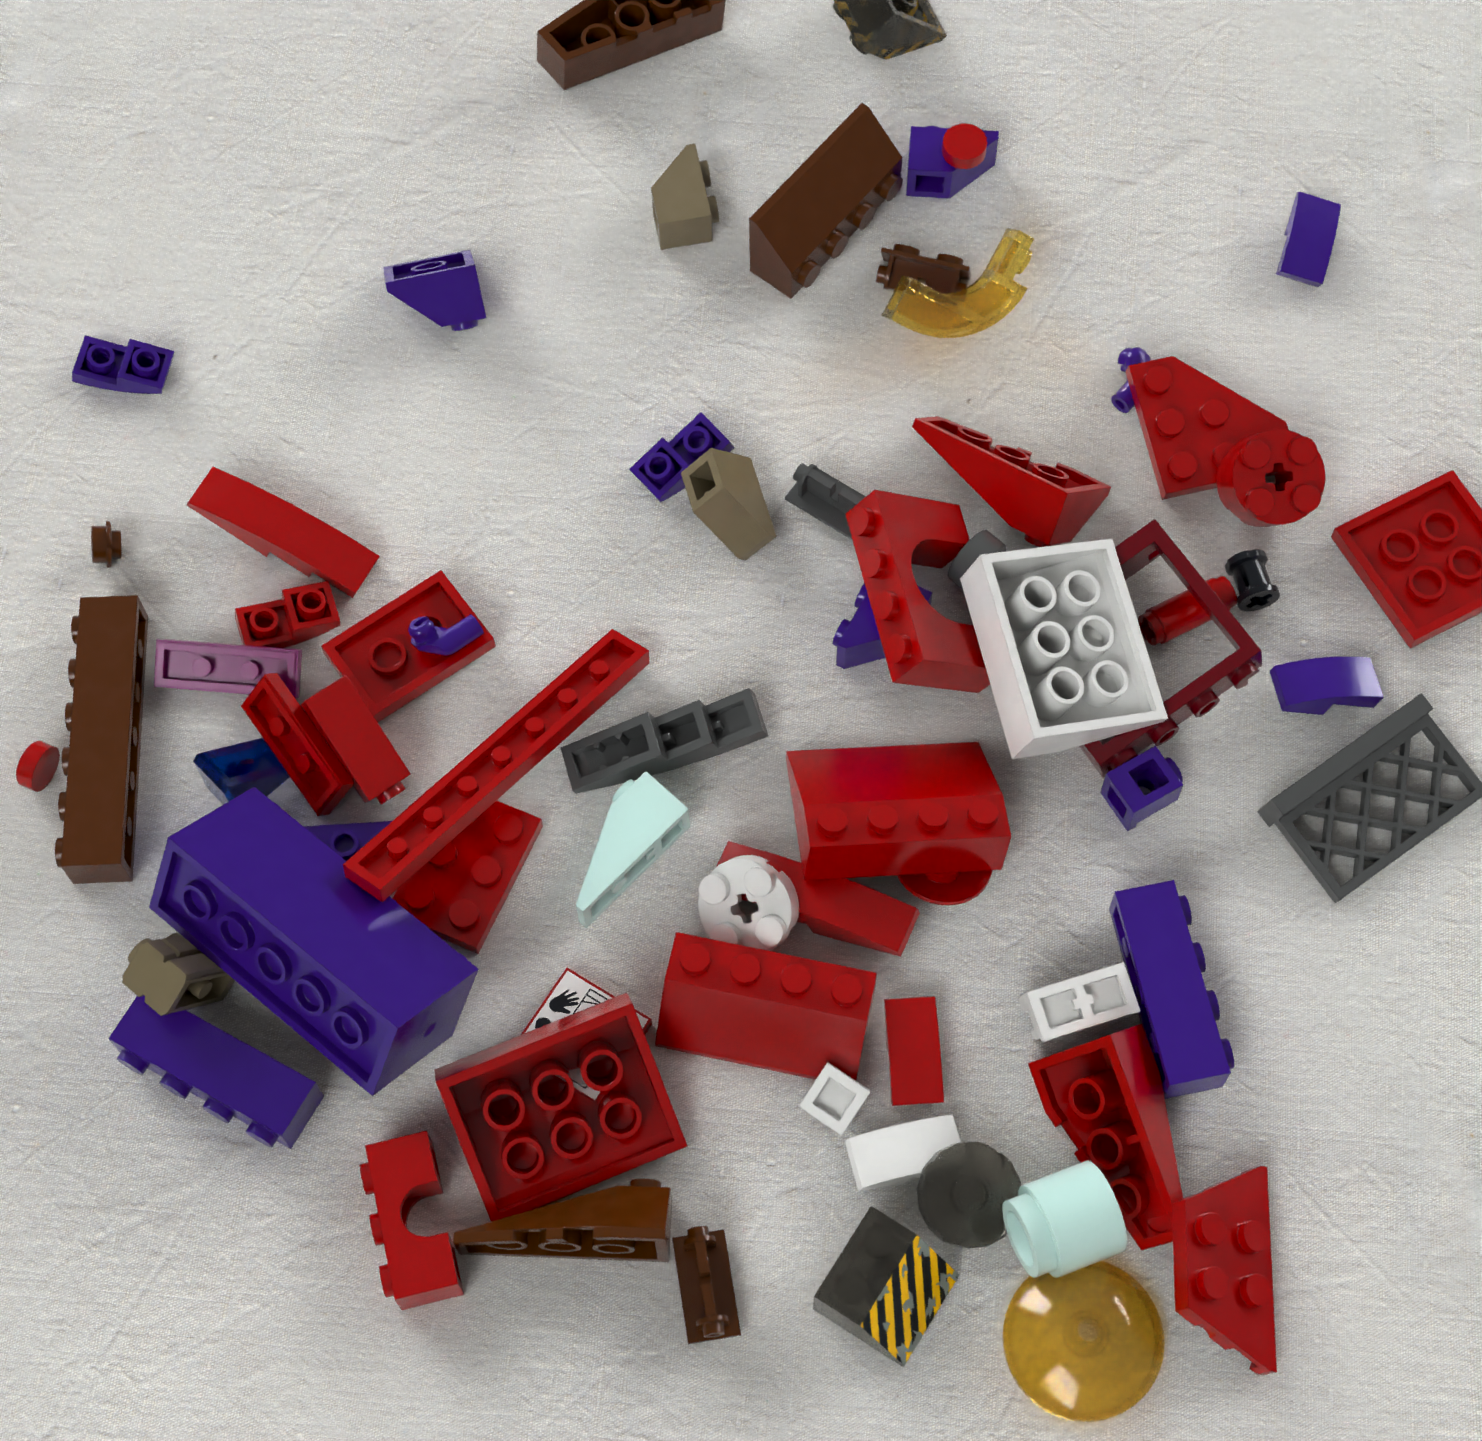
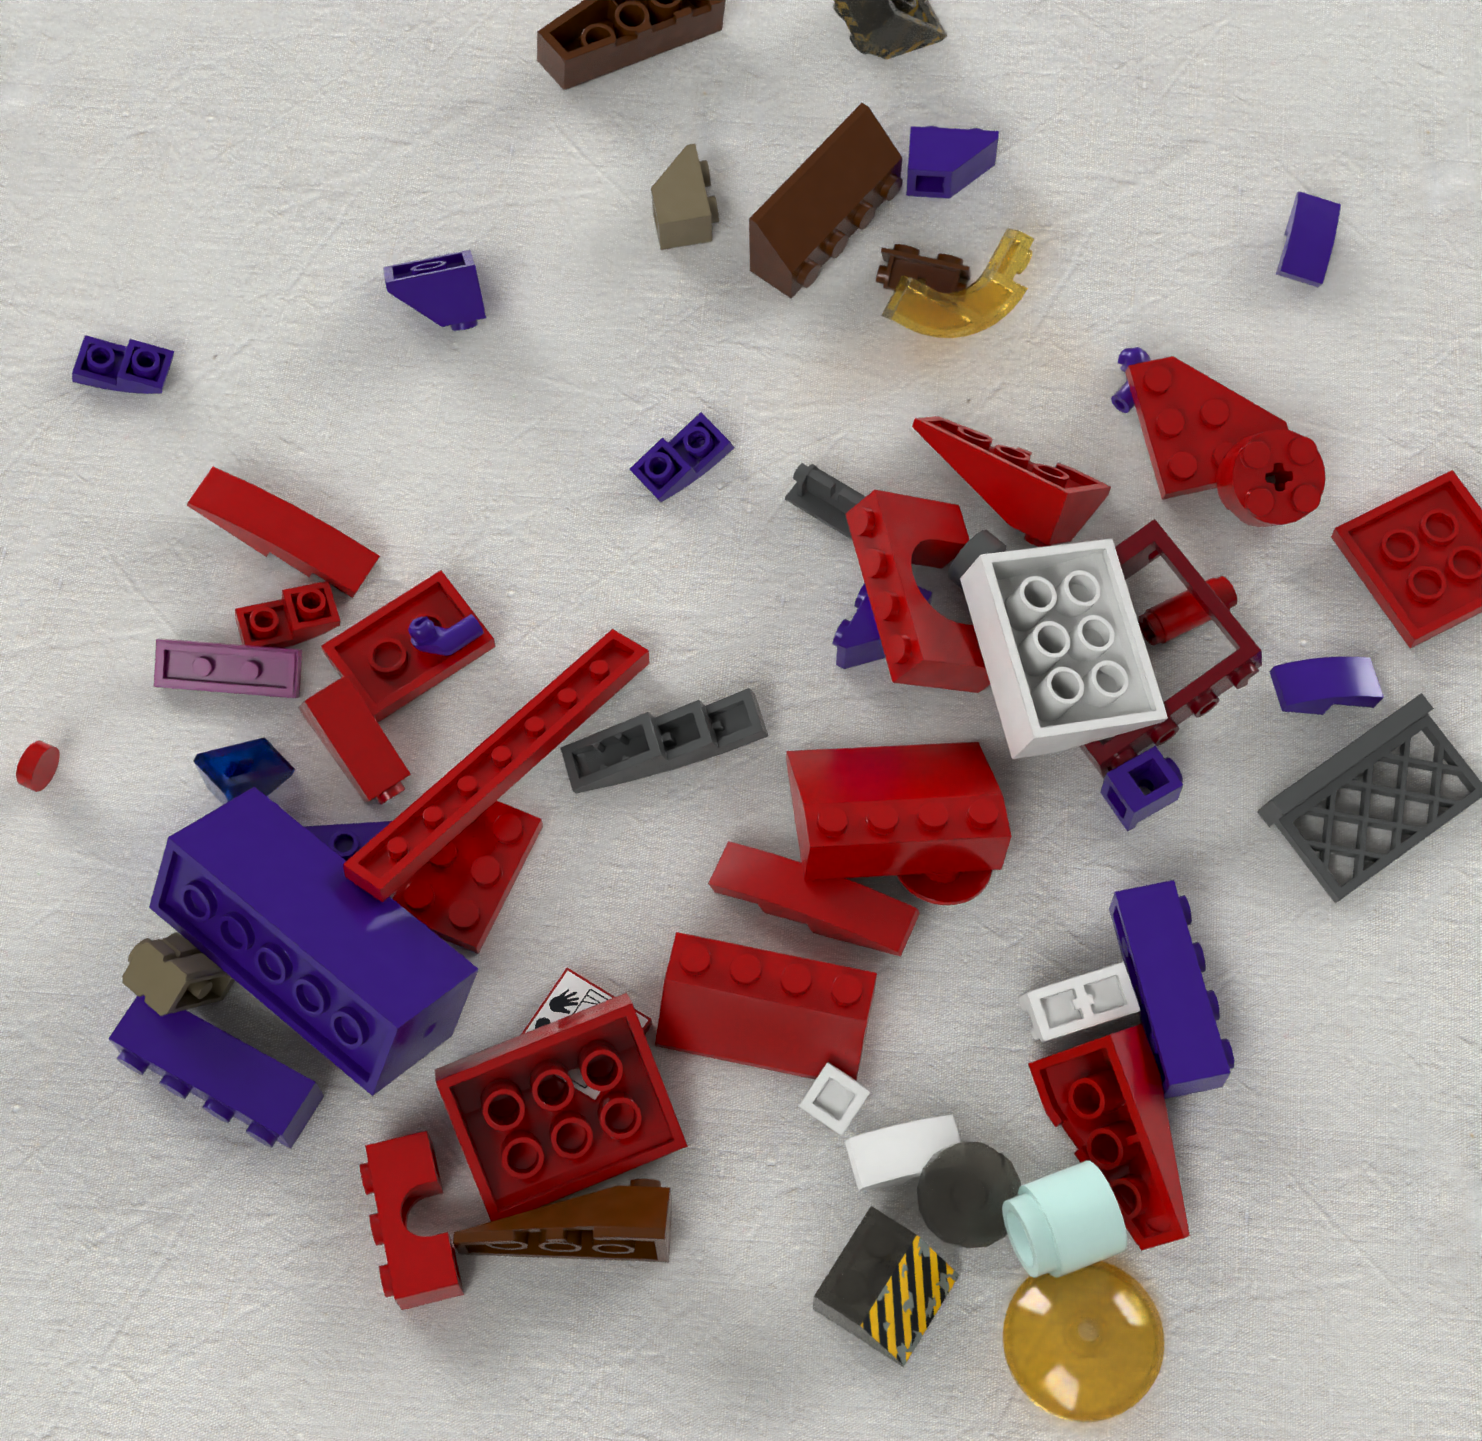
reddish brown brick [55,595,148,884] -> none
reddish brown plate [91,521,122,567] -> none
red tile [241,673,355,816] -> none
light aqua slope [576,771,690,928] -> none
reddish brown hinge [672,1226,741,1344] -> none
dark tan slope [681,448,777,561] -> none
white plate [698,855,799,951] -> none
red slope [884,996,944,1106] -> none
red tile [942,123,987,169] -> none
red wing [1172,1166,1277,1375] -> none
black bush [1225,549,1280,612] -> none

